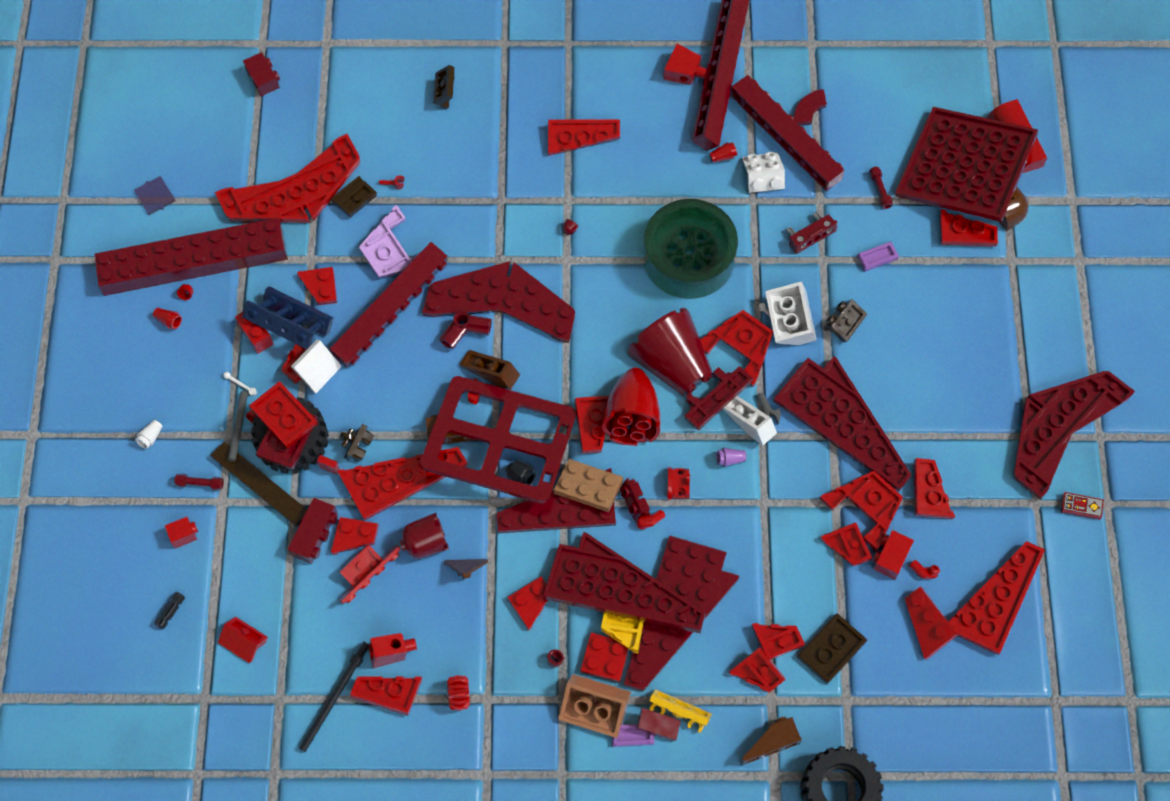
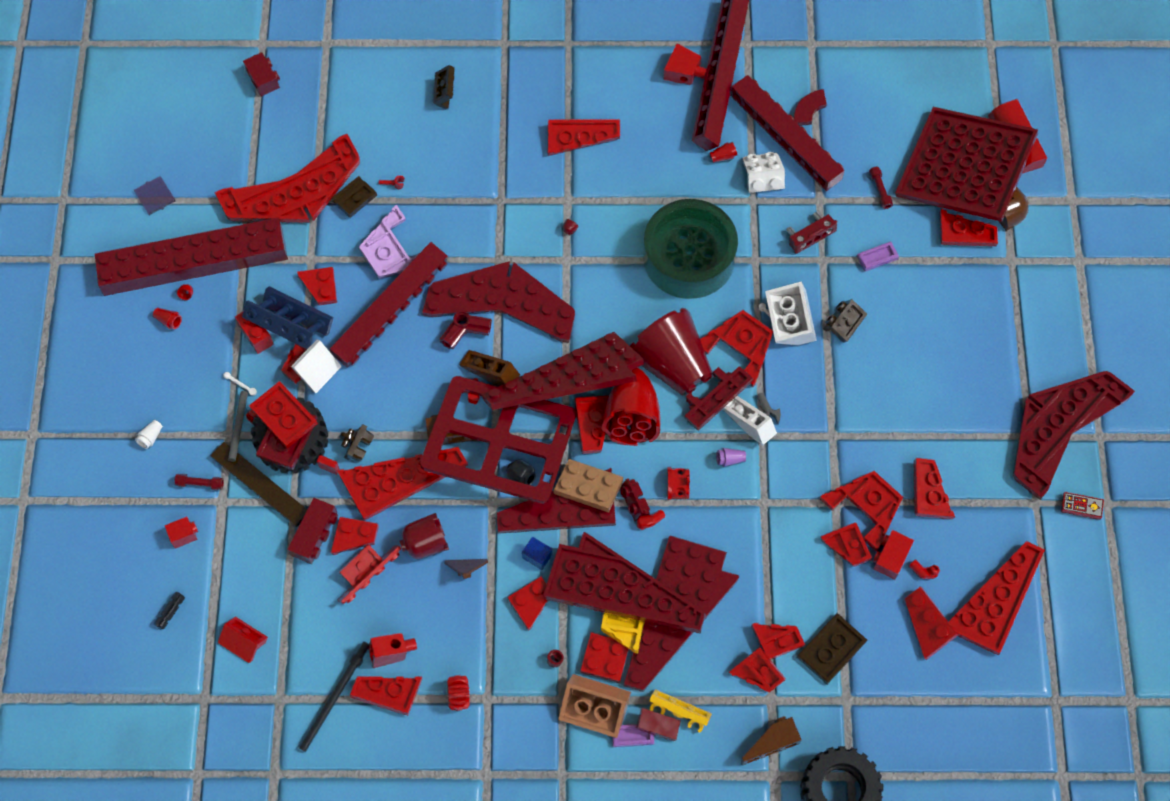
dark red wing [773,356,911,491] -> none
none -> dark red wing [482,332,644,410]
none -> clear blue panel [521,537,553,570]

